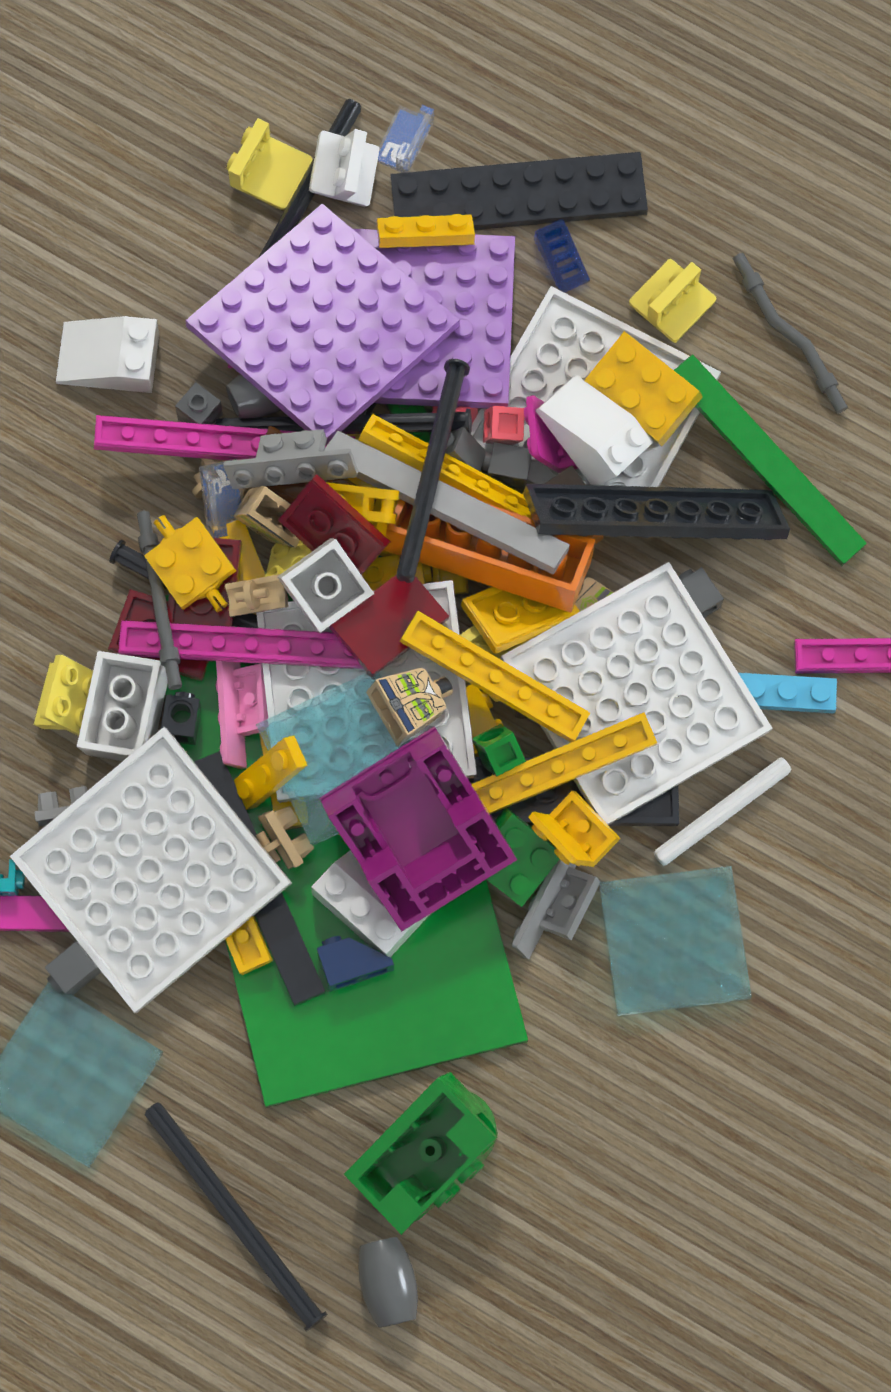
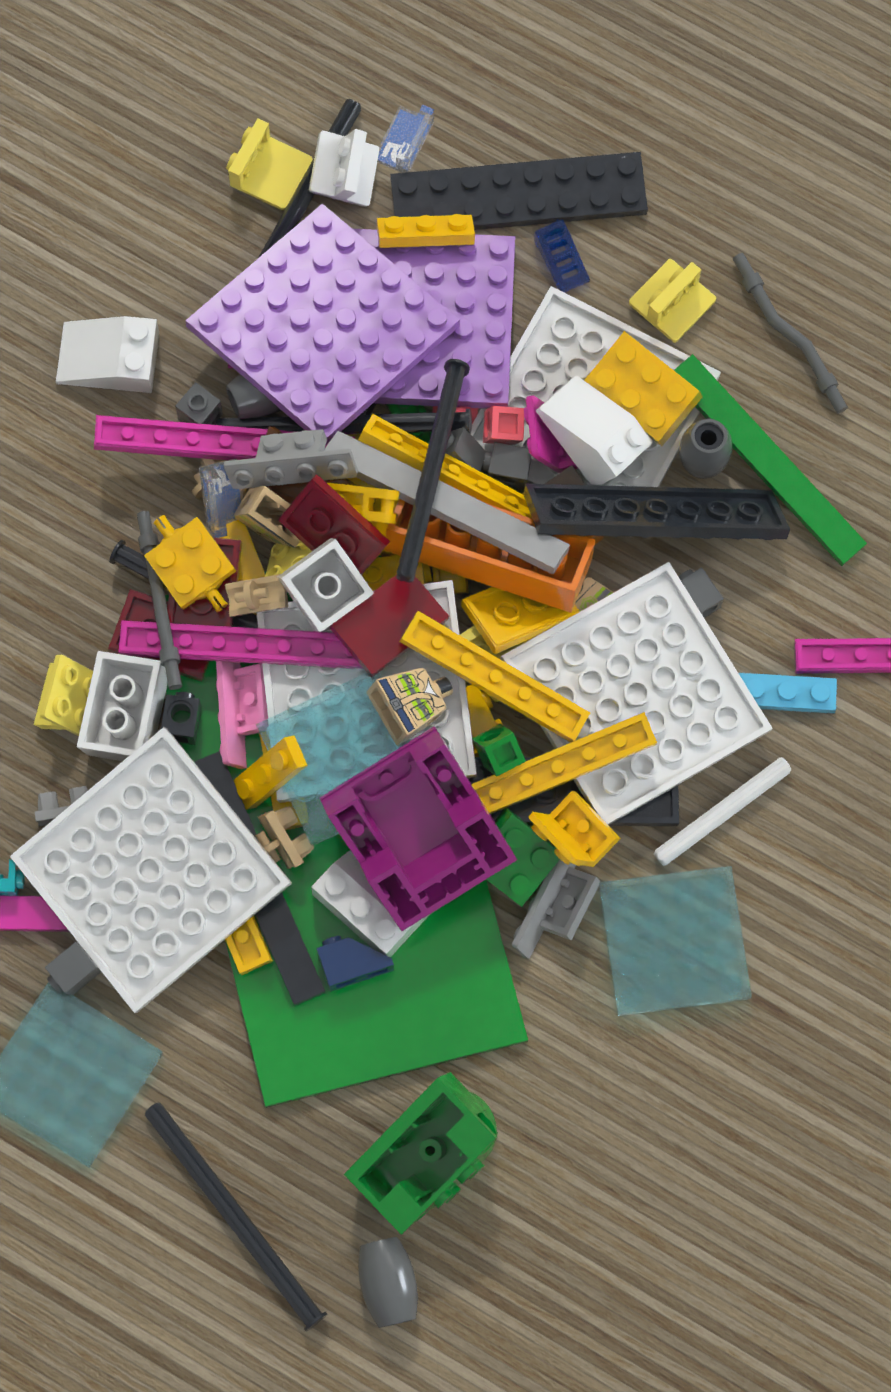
none -> dark grey piece [679,419,732,479]

